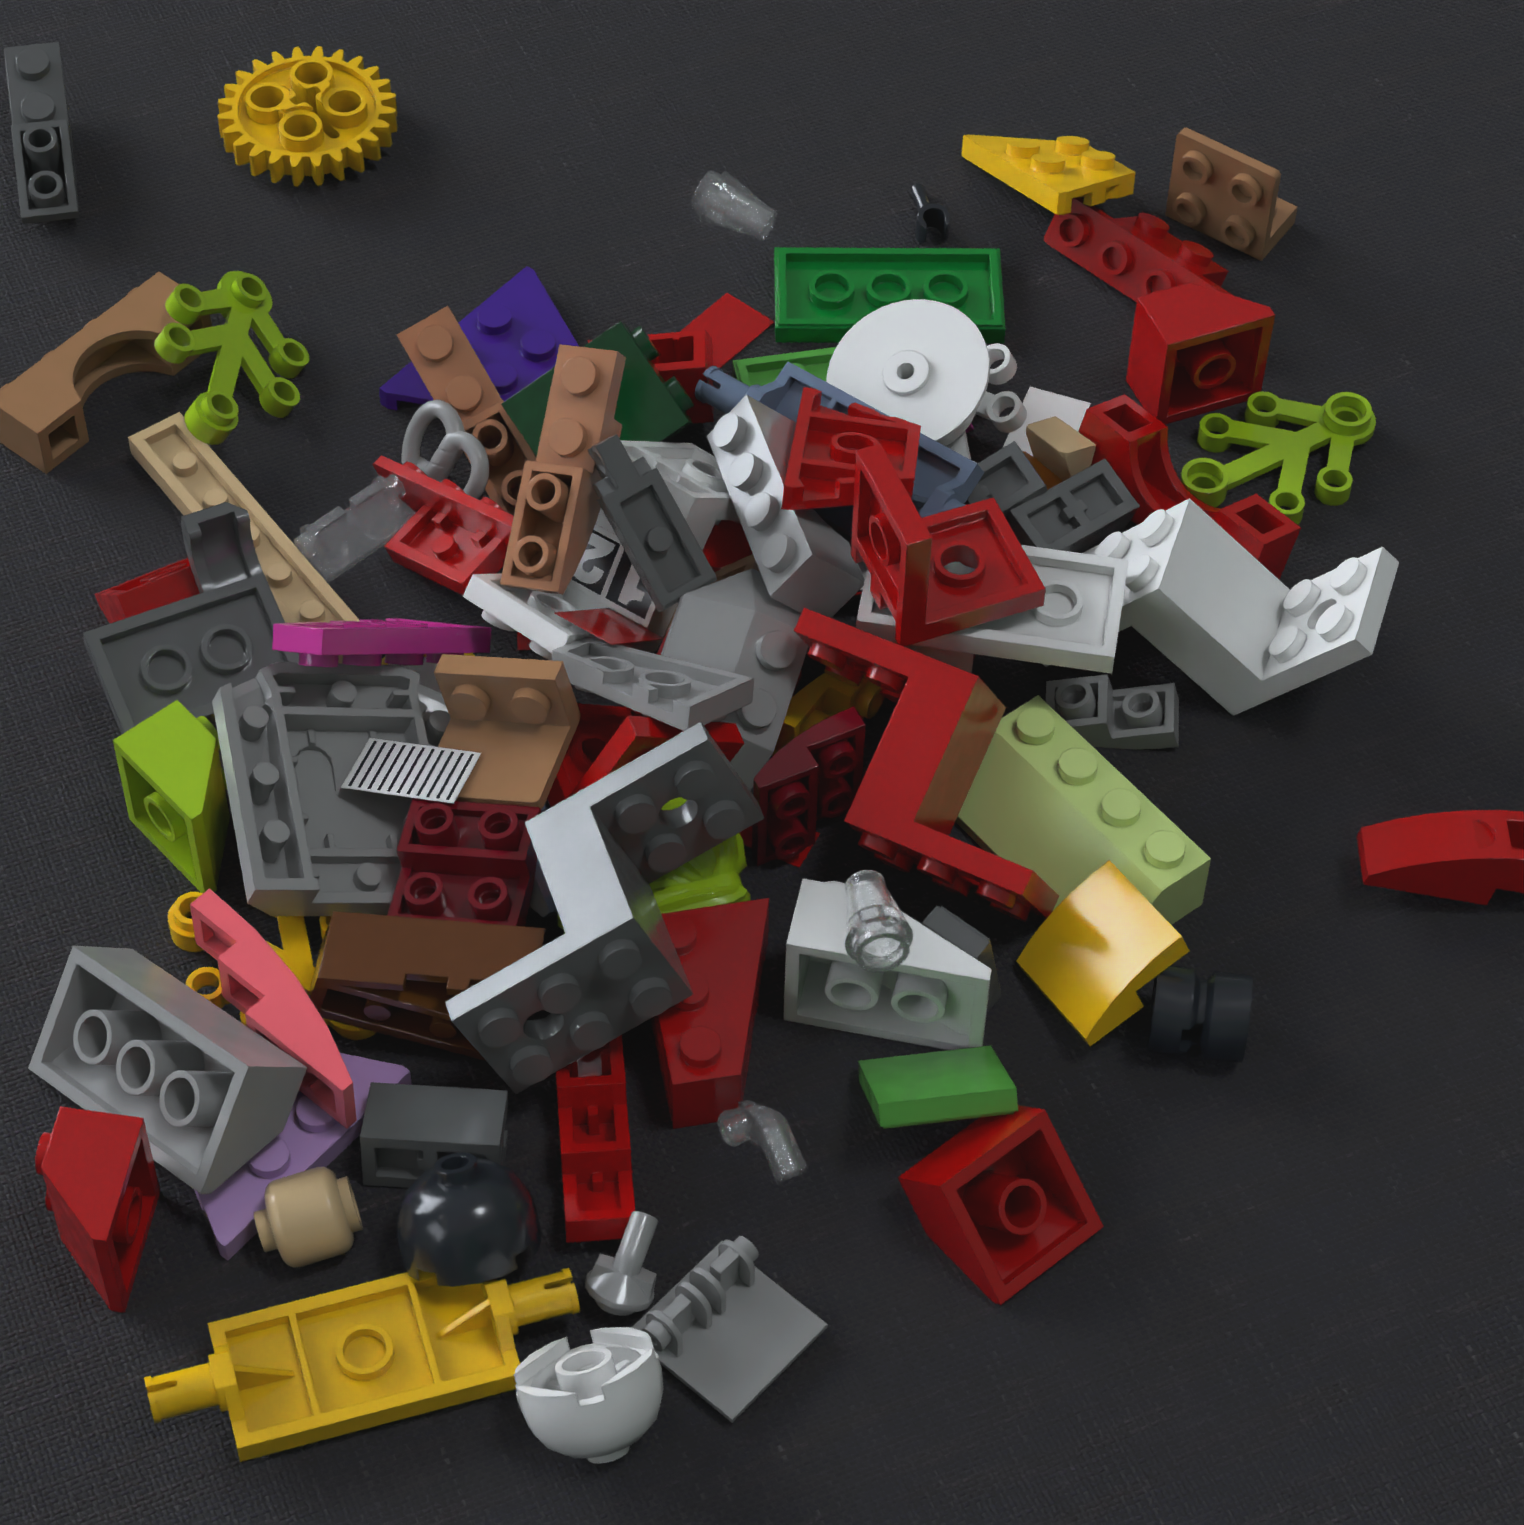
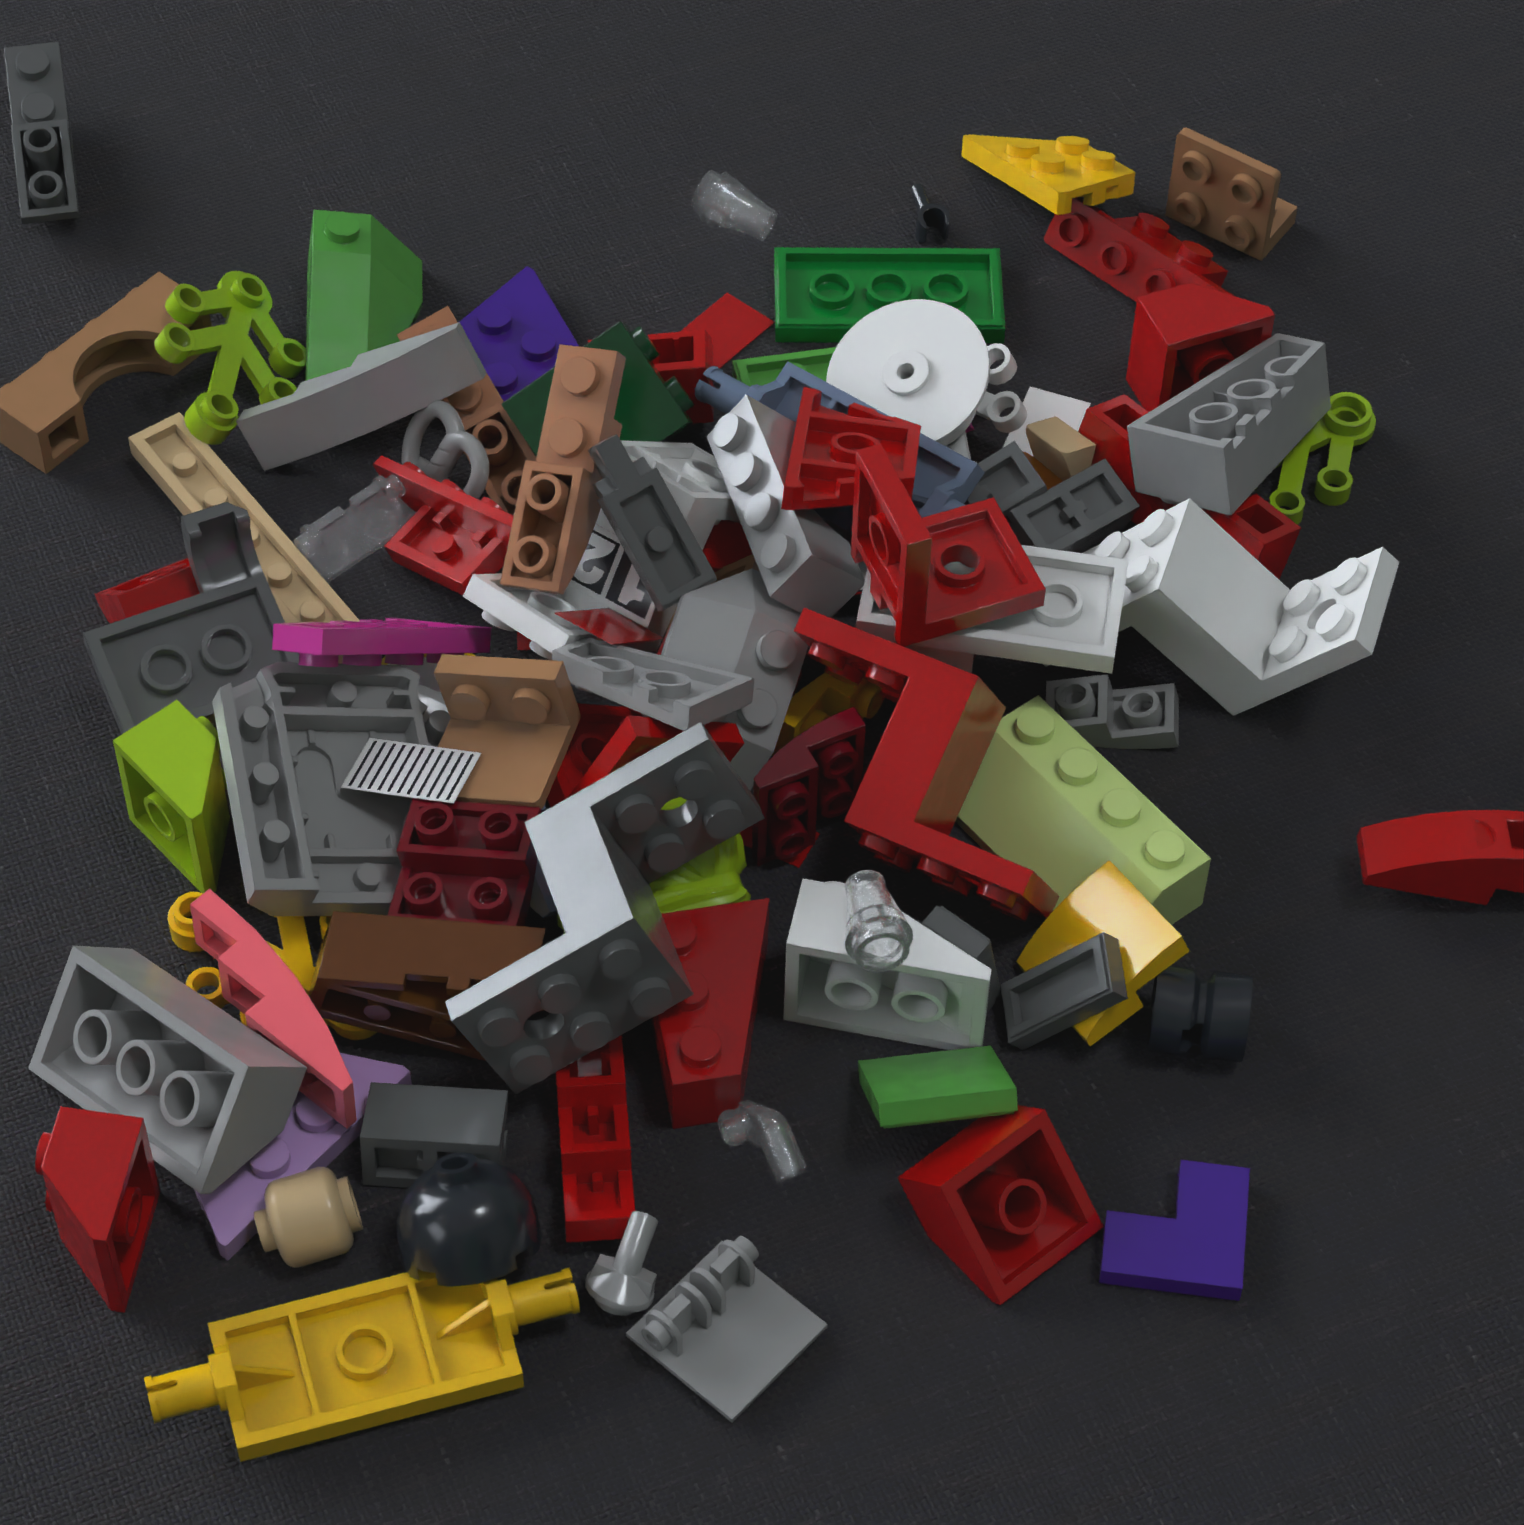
yellow gear [217,46,397,186] -> none
white cylinder [514,1327,664,1464] -> none
none -> light grey slope [236,322,487,471]
none -> bright green wedge [305,209,423,381]
none -> dark grey tile [1000,932,1128,1050]
none -> dark purple tile [1099,1160,1250,1301]
none -> light grey wedge [1127,333,1331,515]

